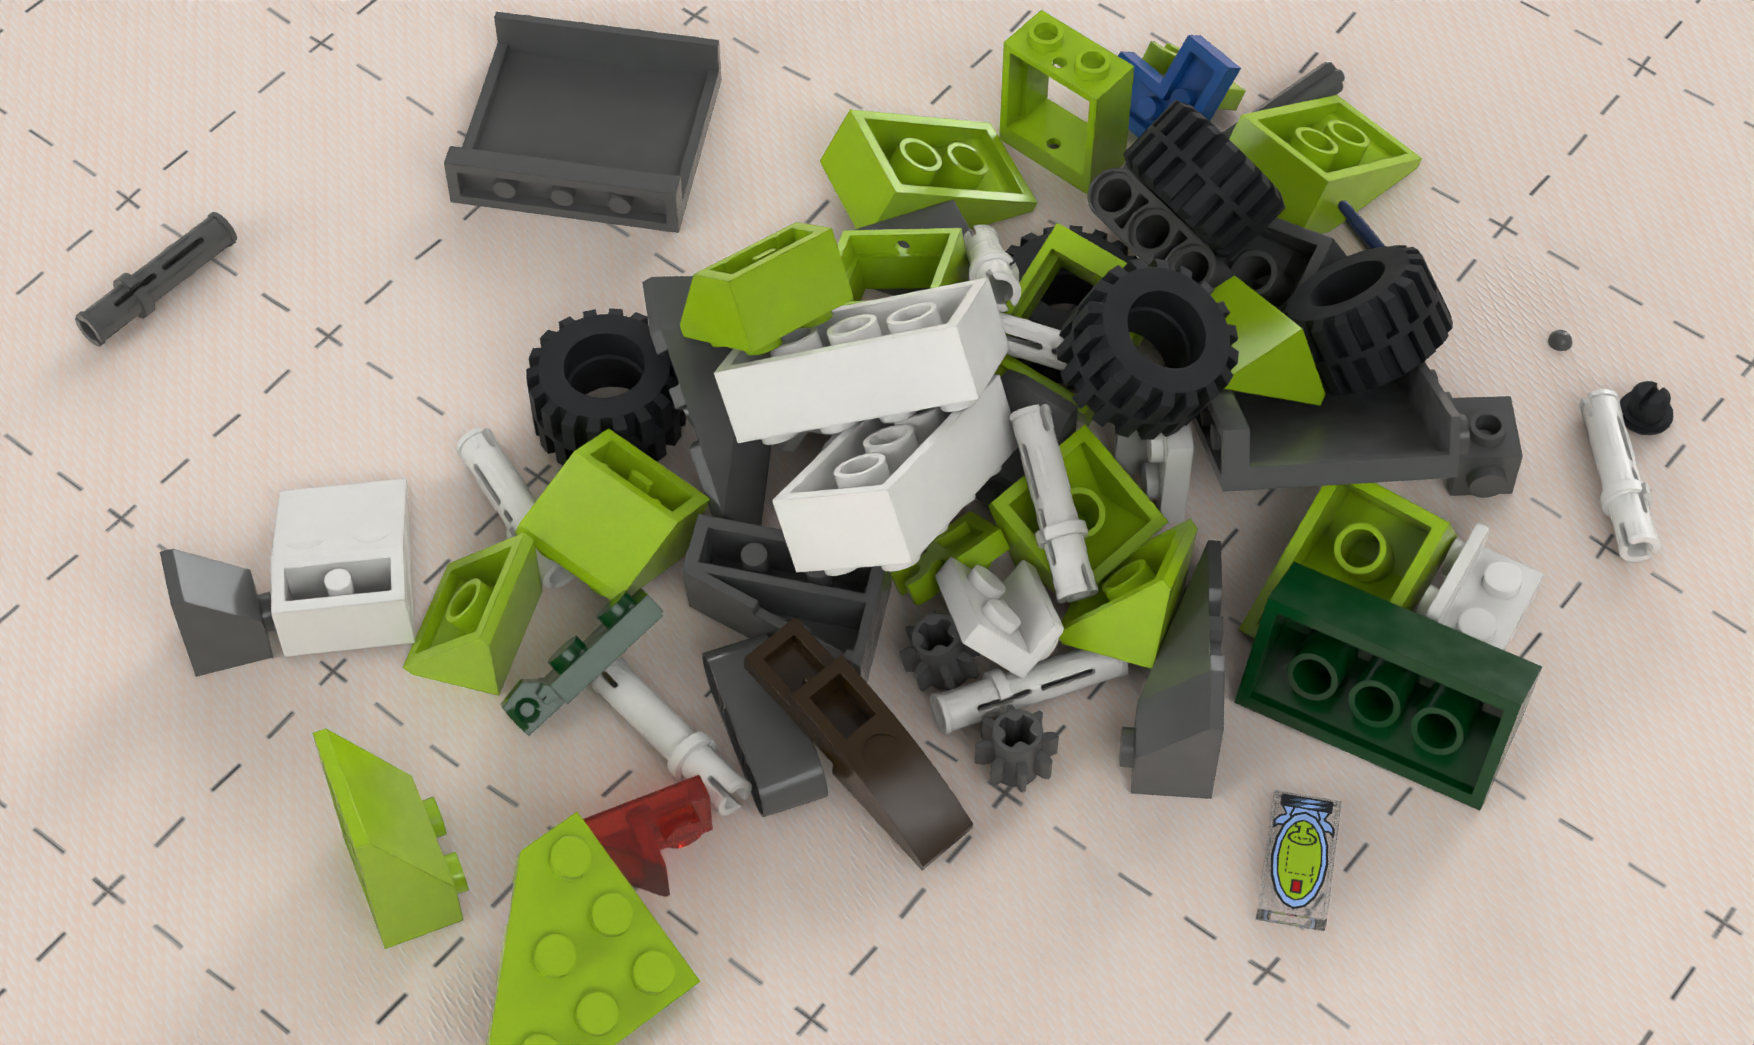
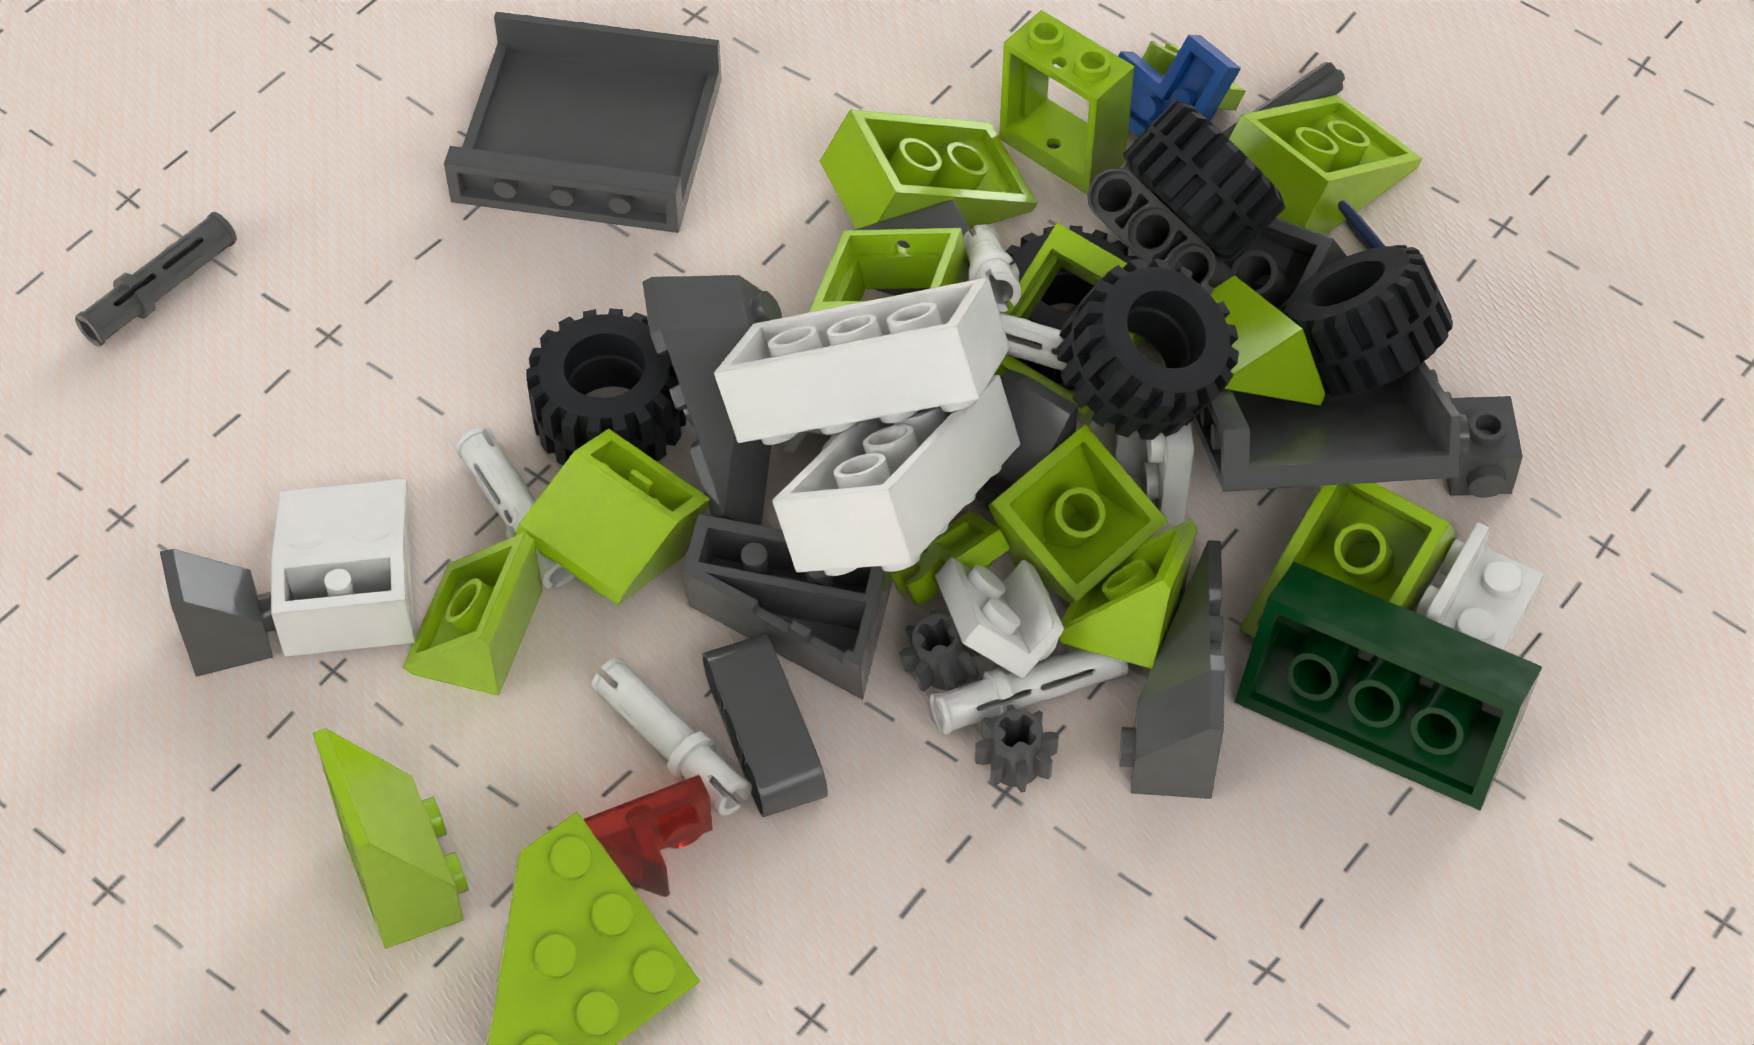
hinge [500,588,664,736] -> none
lime slope [680,222,854,355] -> none
dark brown slope [744,617,973,871] -> none
white pin [1009,404,1099,603] -> none
tile [1256,790,1342,931] -> none
dark grey piece [1548,330,1572,351] -> none
white pin [1579,389,1661,562] -> none
black piece [1620,381,1673,436] -> none

